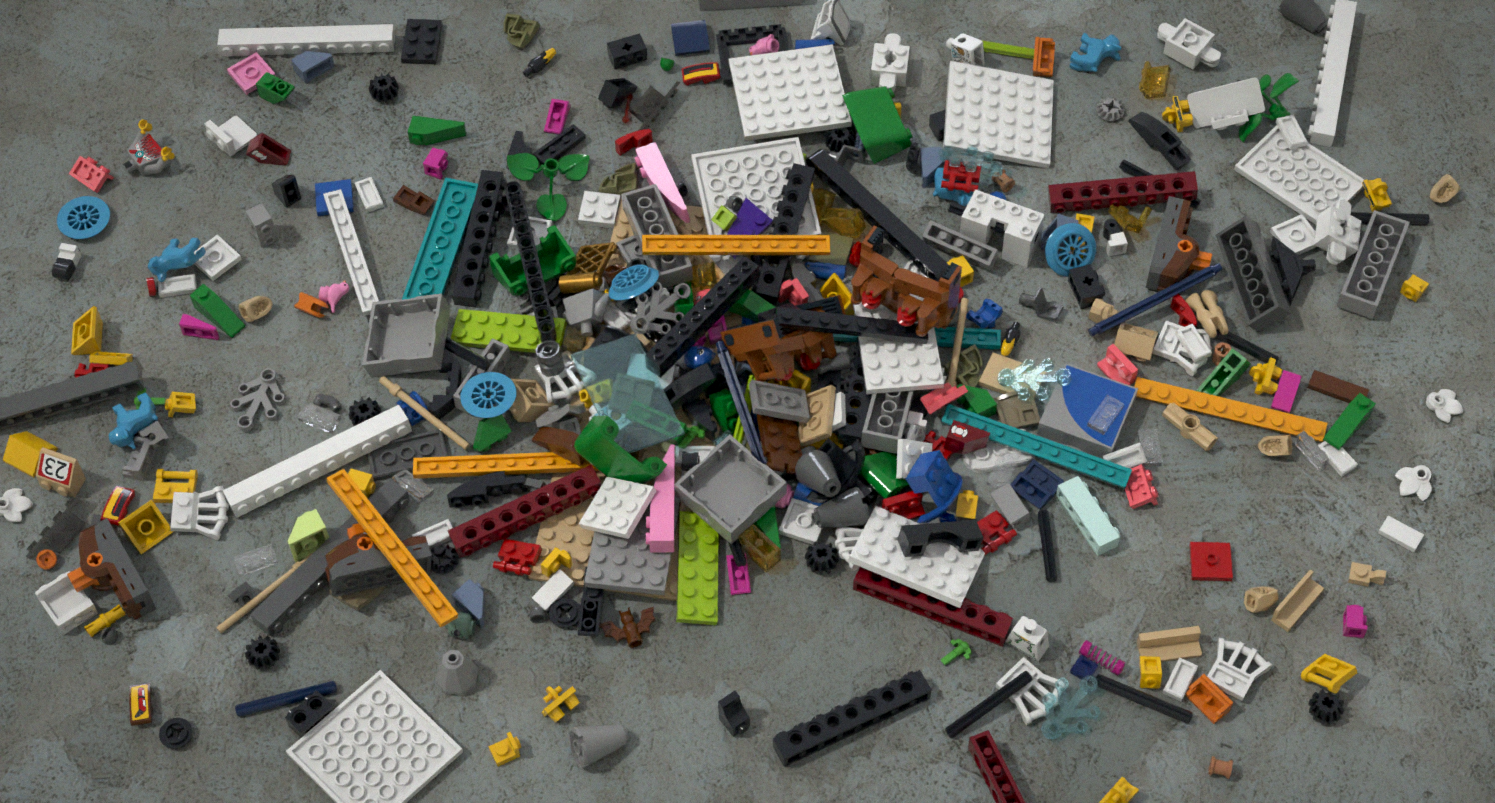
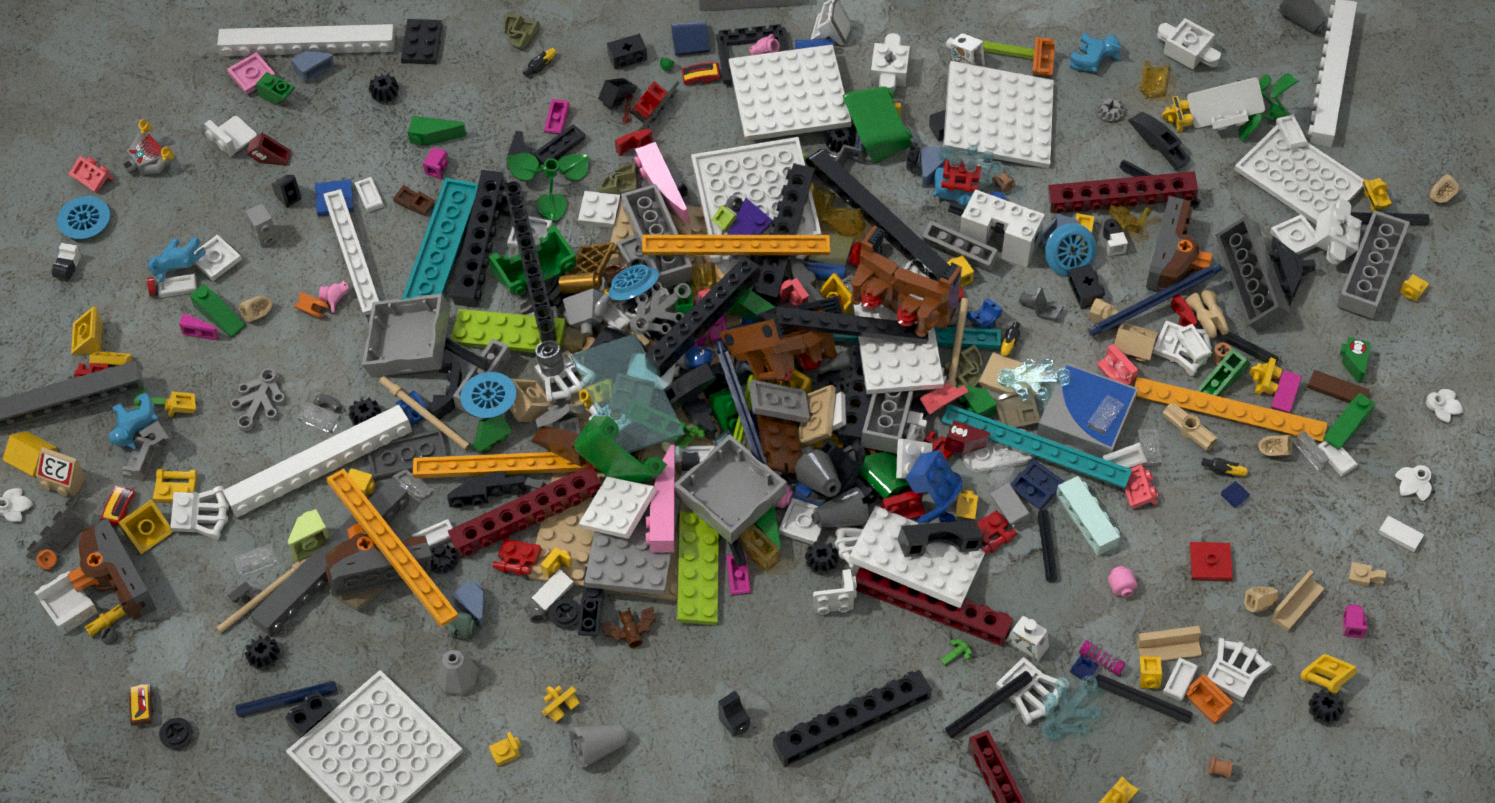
none -> red slope [633,81,668,119]
none -> white bracket [813,569,857,615]
none -> bright pink head [1108,566,1137,598]
none -> black piece [1201,458,1248,477]
none -> clear blue tile [1221,481,1250,508]
none -> green slope [1340,337,1371,383]

